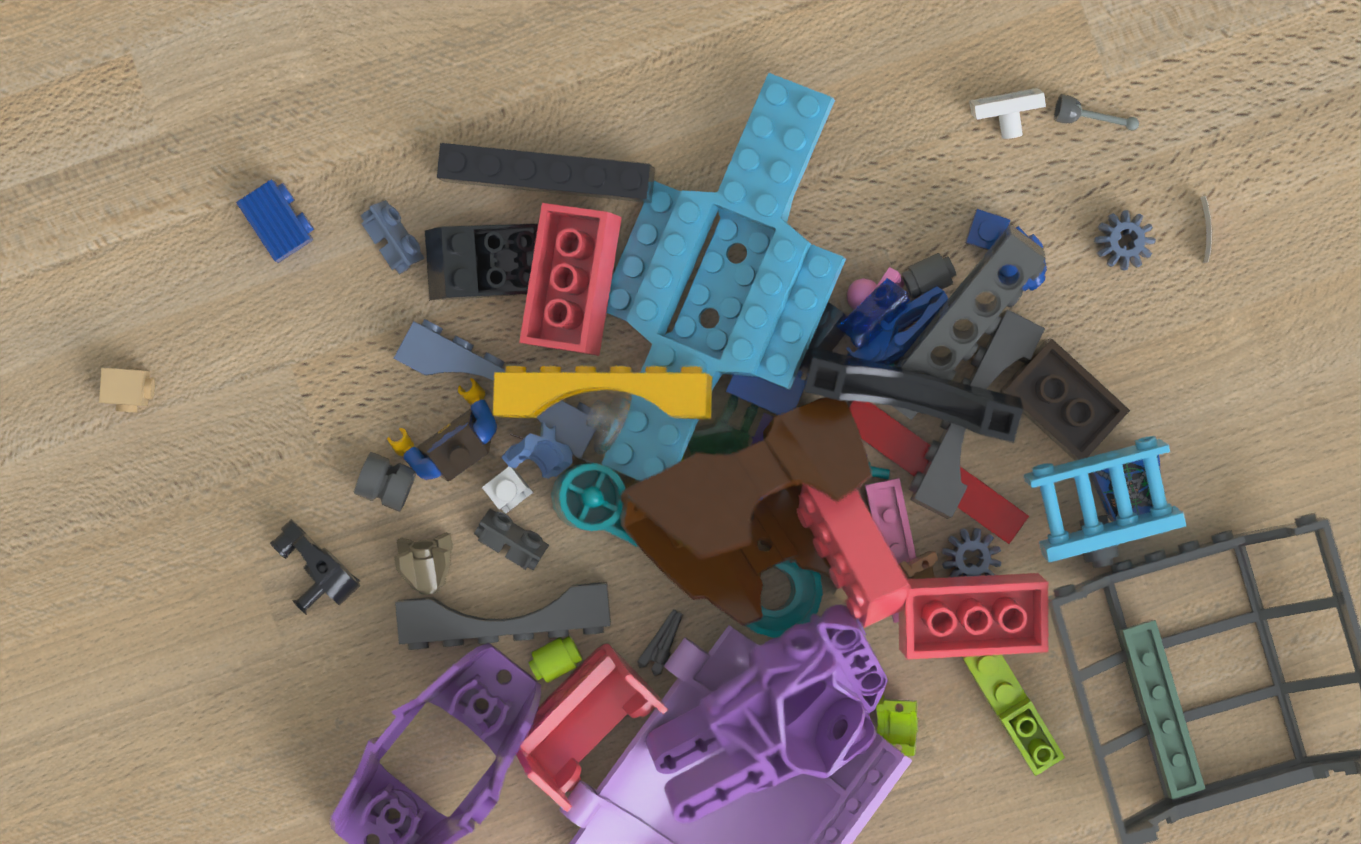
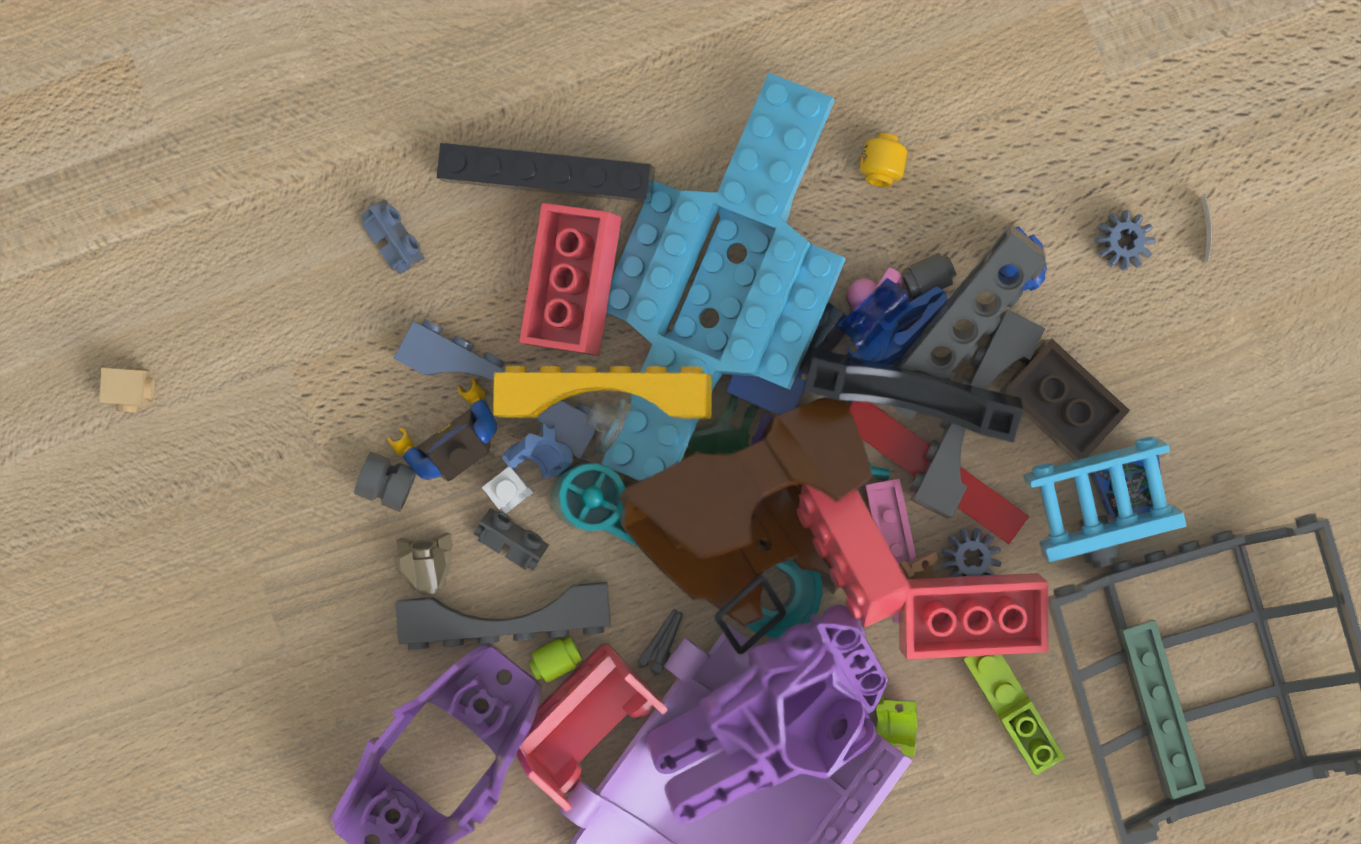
blue brick [236,179,314,263] -> none
black piece [270,519,361,615] -> none
black slope [425,224,538,301] -> none
blue plate [965,209,1010,250] -> none
white tile [969,88,1046,139] -> none
hinge [1054,94,1139,131] -> none
none -> black piece [714,575,786,654]
none -> yellow head [859,133,908,188]

